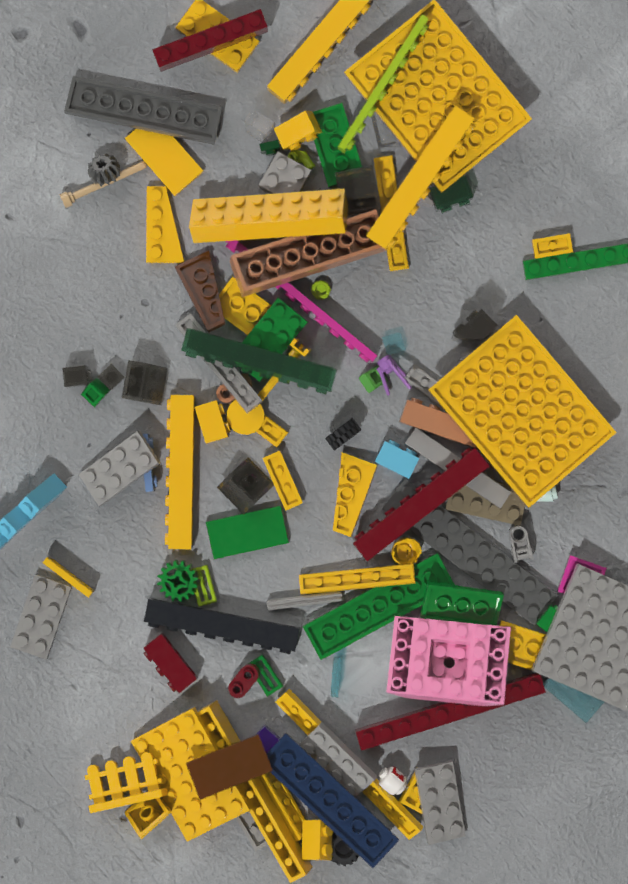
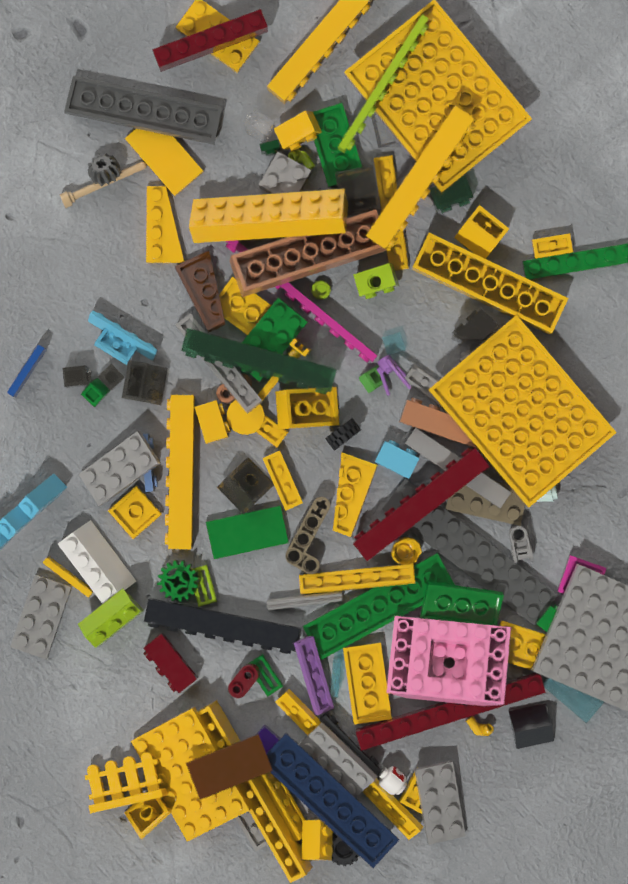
none -> blue tile [7,345,47,398]
none -> white slope [58,520,136,604]
none -> lime slope [78,588,144,648]
none -> medium azure bracket [88,310,158,365]
none -> yellow tile [108,486,162,539]
none -> yellow slope [275,387,339,430]
none -> dark tan beam [285,497,330,574]
none -> medium lavender plate [294,636,334,715]
none -> black container [320,713,380,774]
none -> yellow plate [343,642,392,725]
none -> lime brick [353,263,399,299]
none -> yellow brick [411,233,569,335]
none -> yellow slope [454,205,509,259]
none -> yellow arm [465,716,494,736]
none -> black slope [508,703,554,749]

